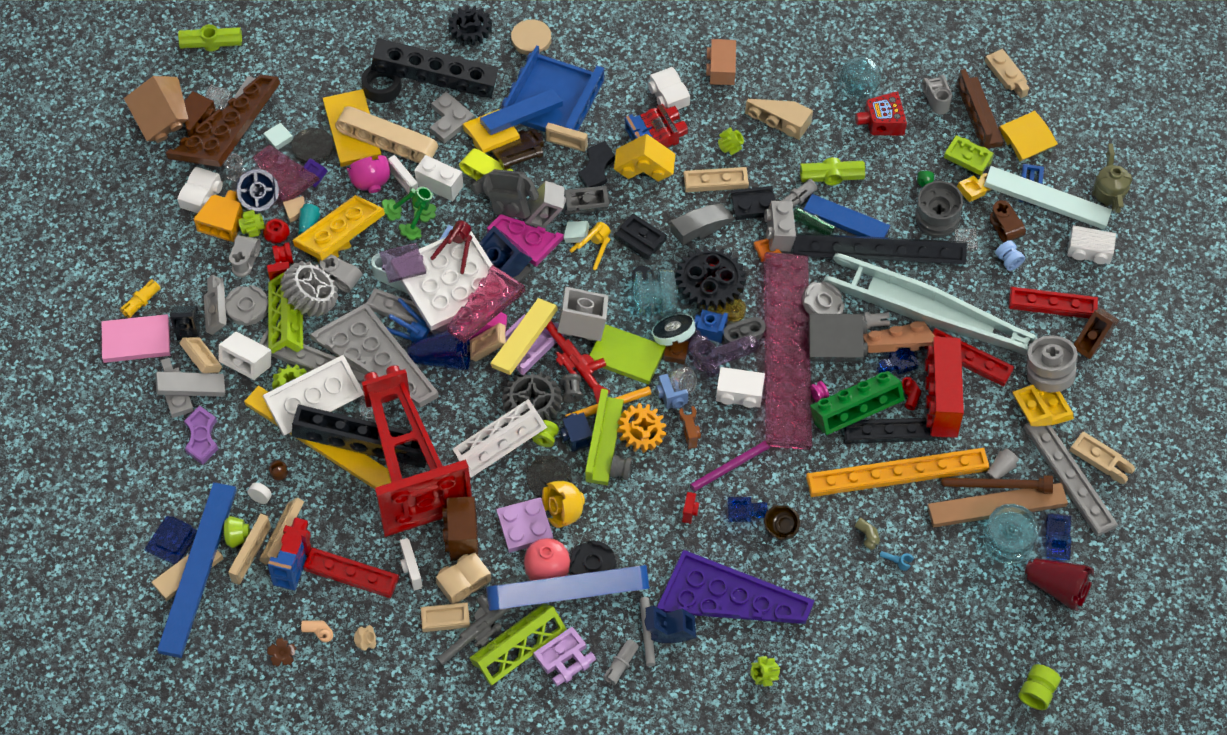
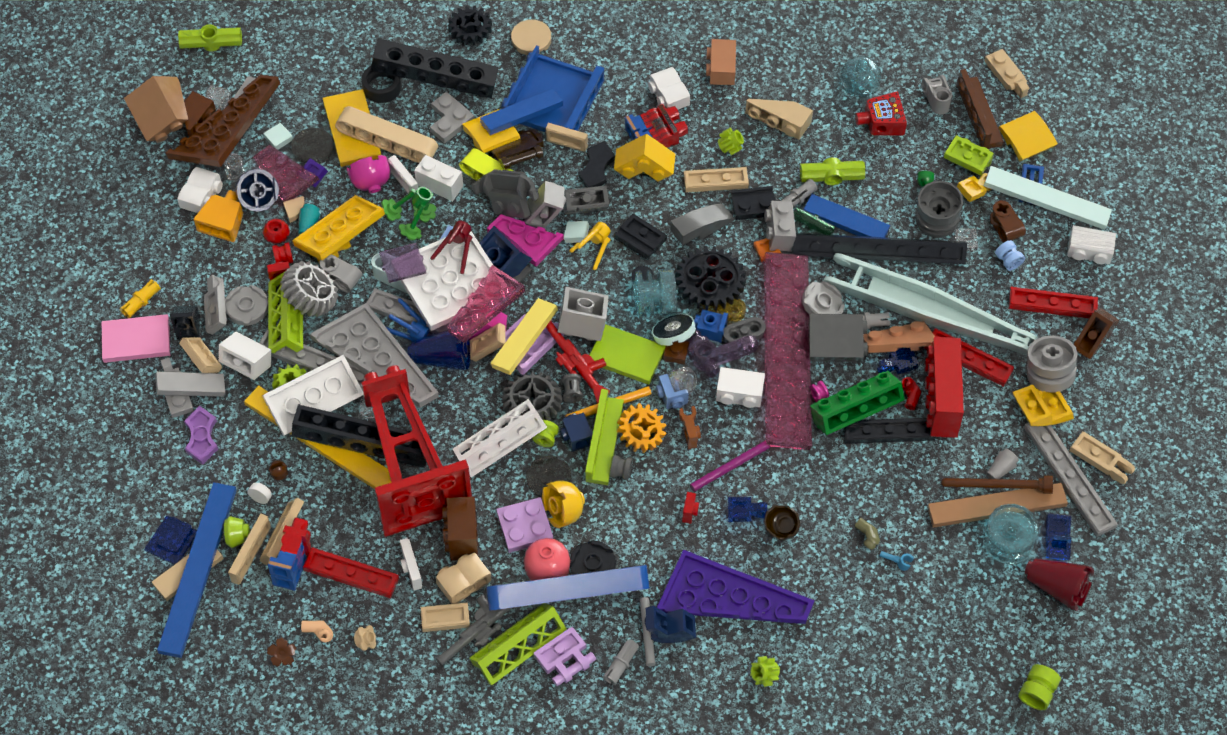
light grey piece [229,235,261,278] -> none
lime gear [239,210,264,237] -> none
light orange tile [806,448,990,497] -> none
olive helmet [1092,144,1132,213] -> none

